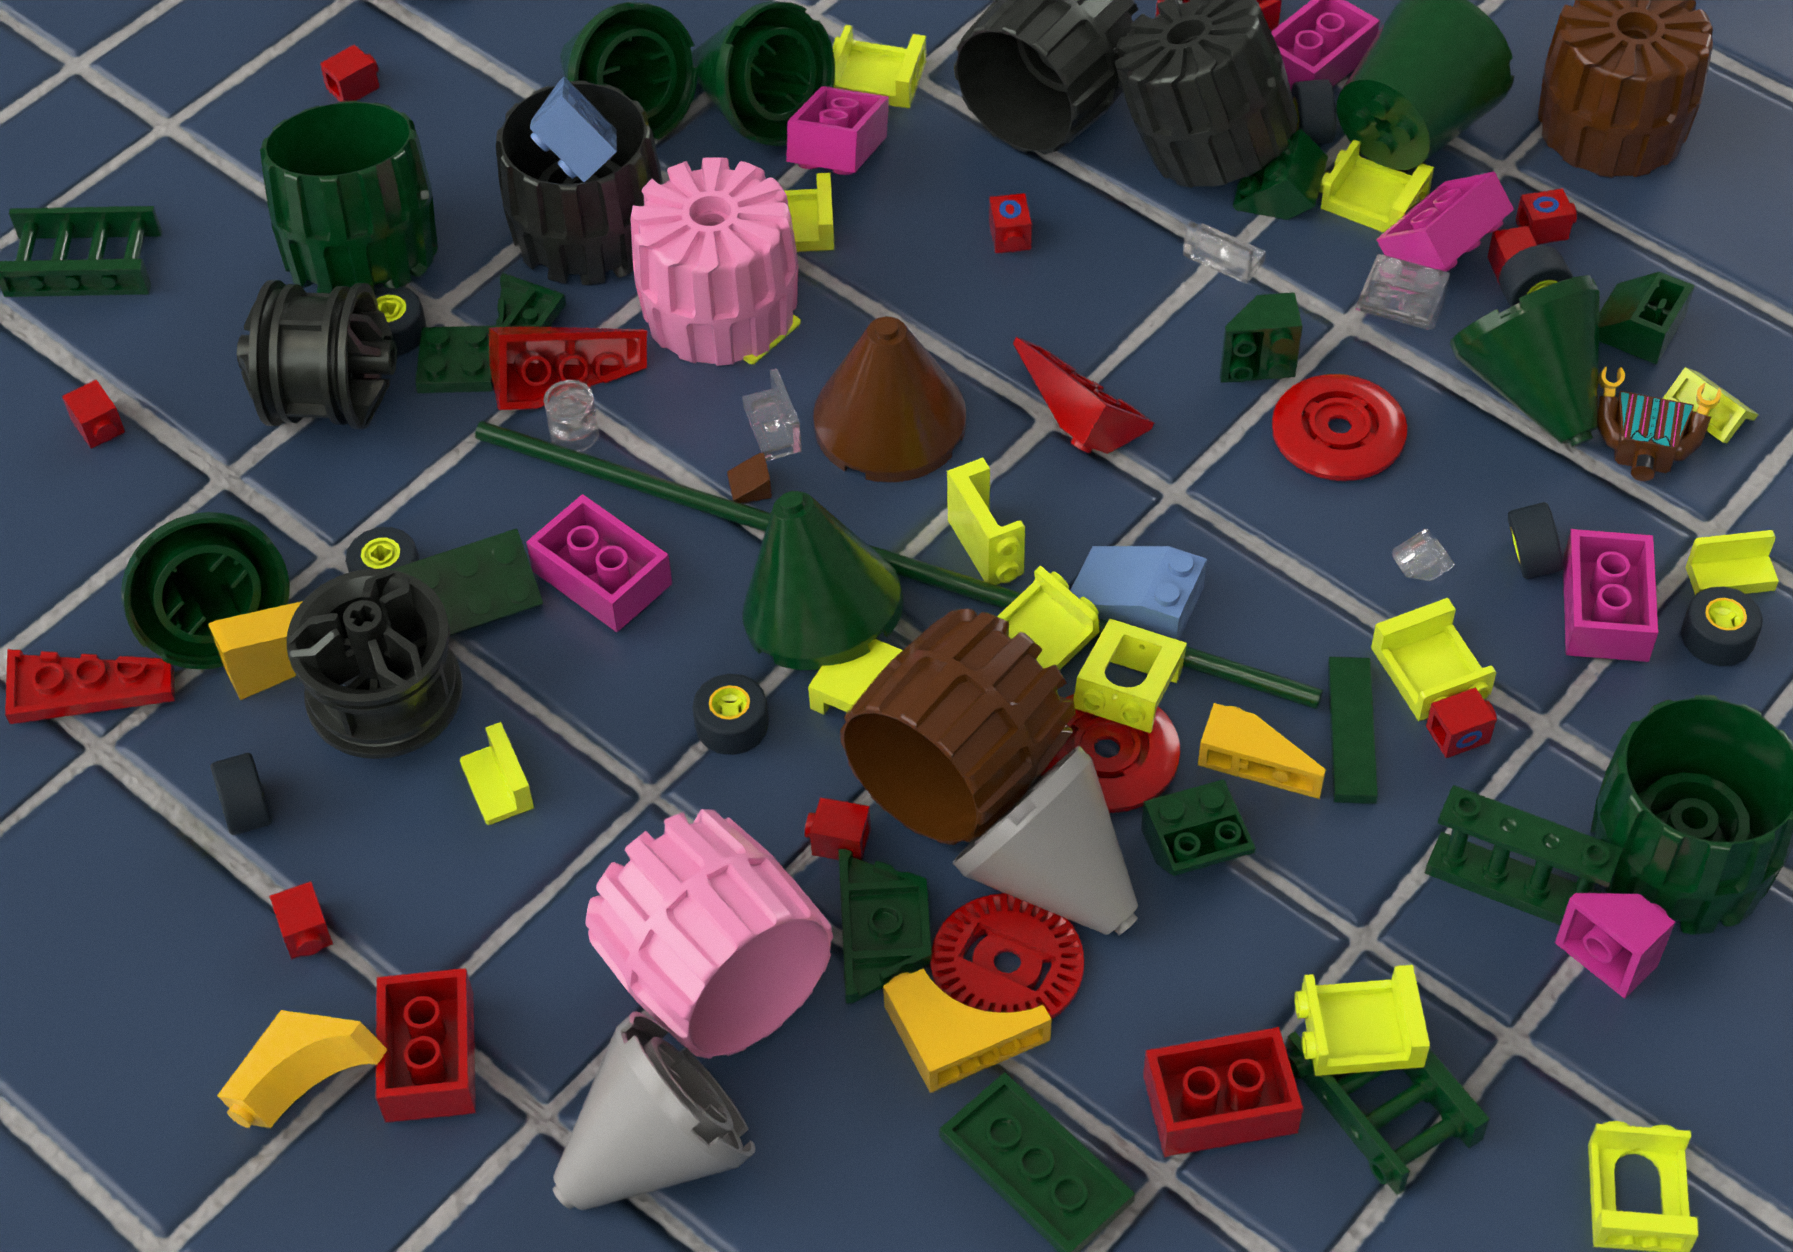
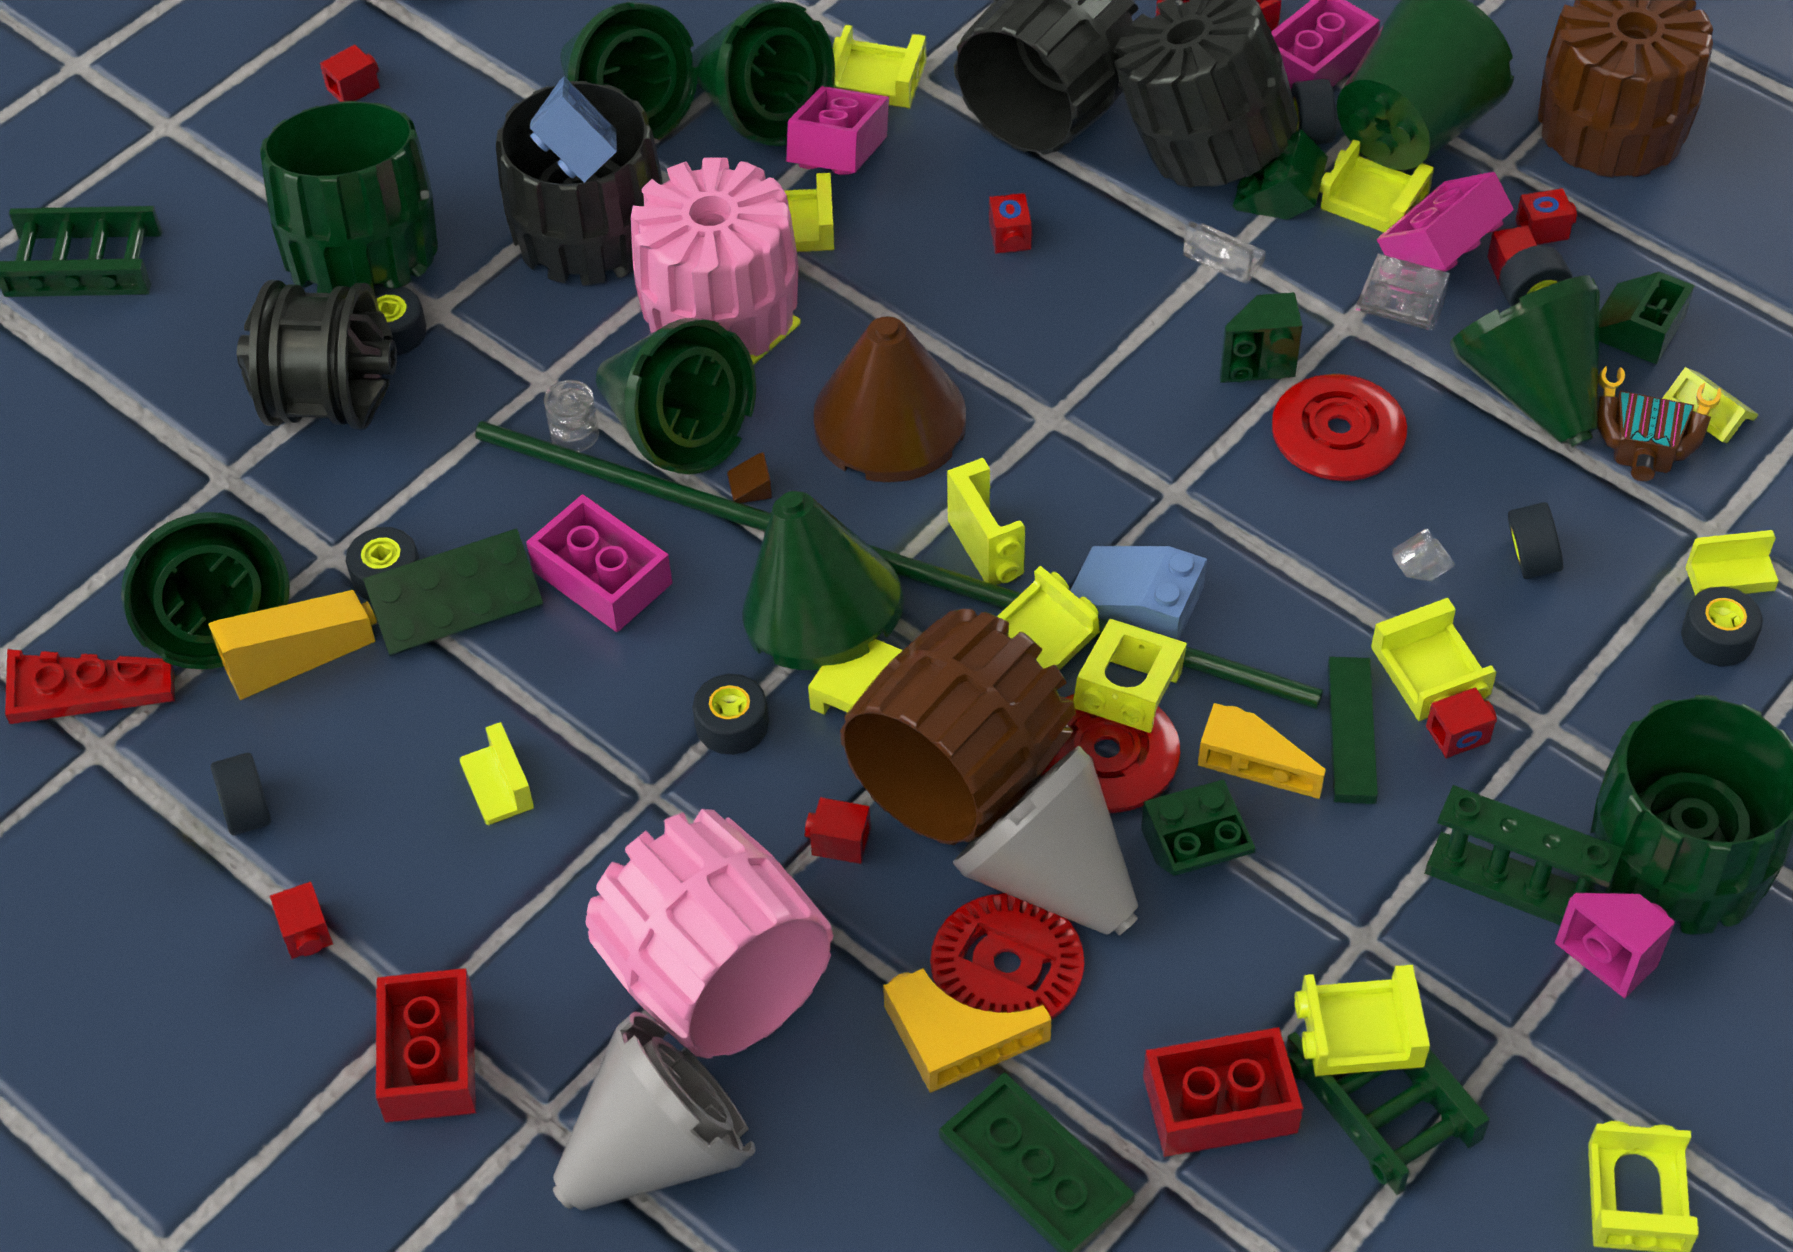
red brick [62,379,125,449] -> none
yellow arch [217,1010,387,1128] -> none
pearl dark grey wheel [287,569,463,759] -> none
dark green plate [415,325,496,393] -> none
red wedge [489,326,647,410] -> none
dark green wing [496,273,566,327] -> none
clear panel [742,368,802,461] -> none
dark green wing [839,849,932,1004] -> none
red wedge [1013,337,1155,454] -> none
dark pink brick [1563,529,1658,662] -> none
none -> dark green cone [596,318,756,474]

